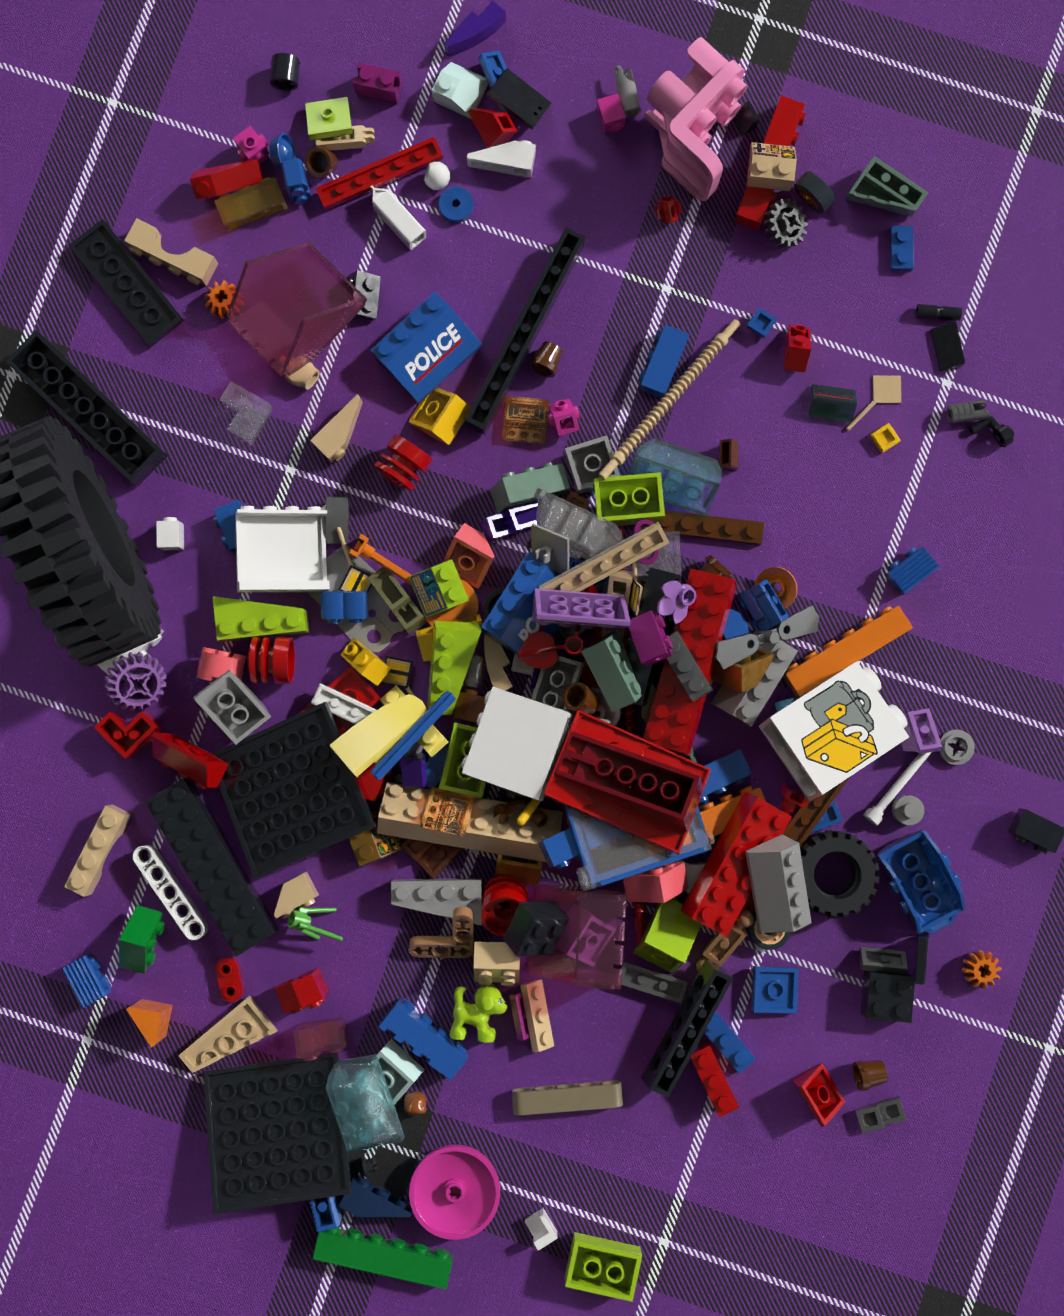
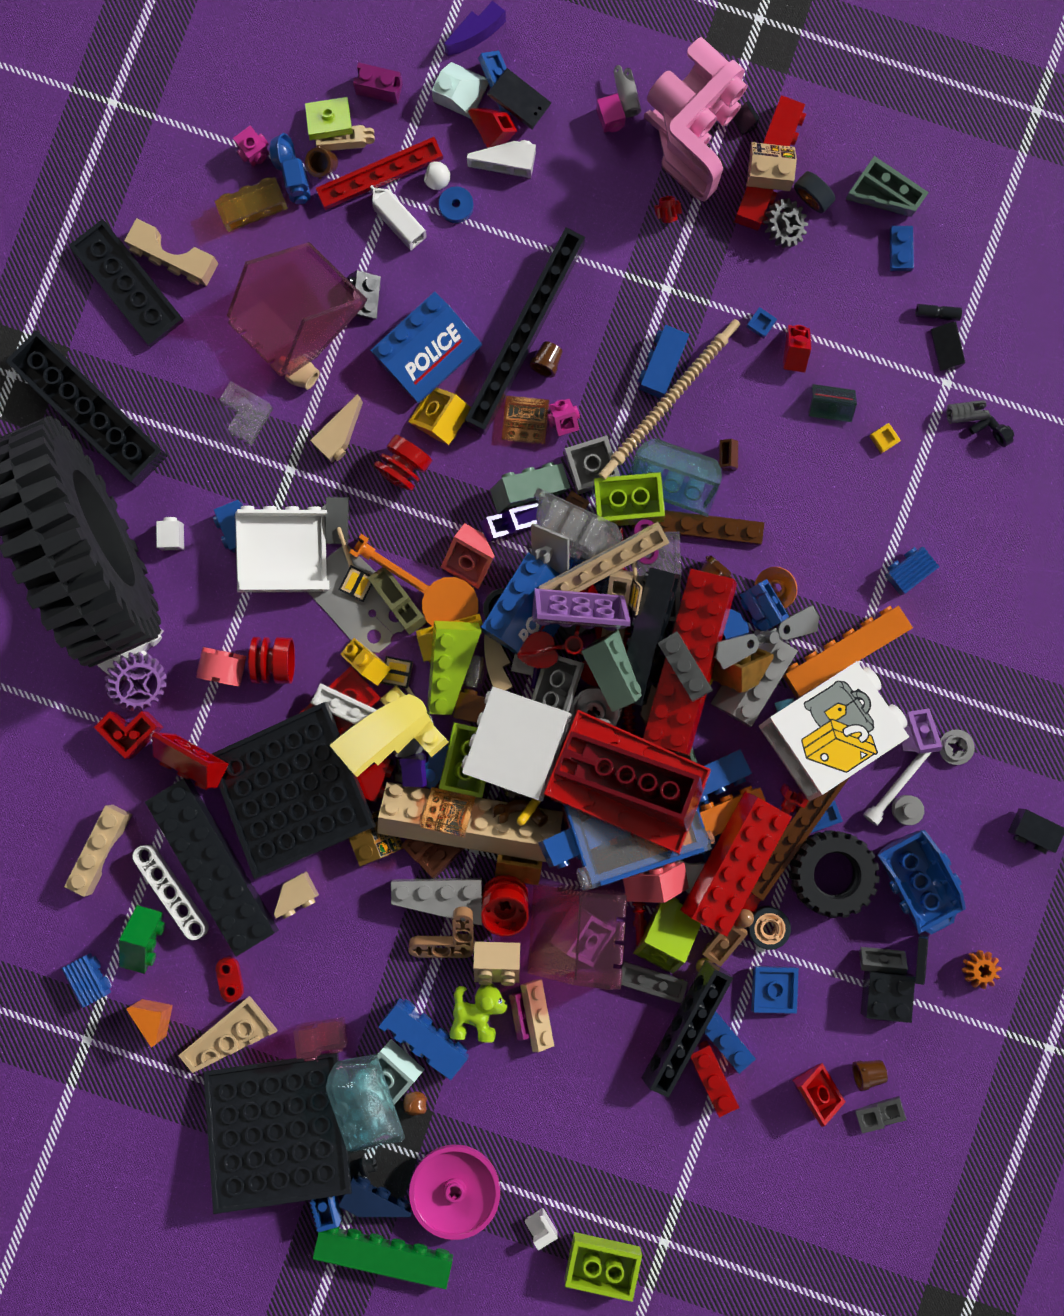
red slope [189,159,264,200] -> none
light grey slope [193,669,271,745] -> none
orange gear [204,280,242,319] -> none
lime wedge [213,596,310,642] -> none
black piece [270,53,301,91] -> none
red brick [274,967,329,1014] -> none
bright green plant [288,906,343,941] -> none
blue brick [321,591,368,623] -> none
blue axle [370,691,456,780] -> none
slope [409,559,469,618] -> none
black brick [503,901,570,957] -> none
dark tan beam [512,1080,623,1115] -> none
reddish brown piece [563,682,599,715] -> none
magenta brick [628,611,673,666] -> none
medium lavender plate [657,581,696,624] -> none
light grey slope [745,834,811,933] -> none
tan piece [846,376,901,431] -> none

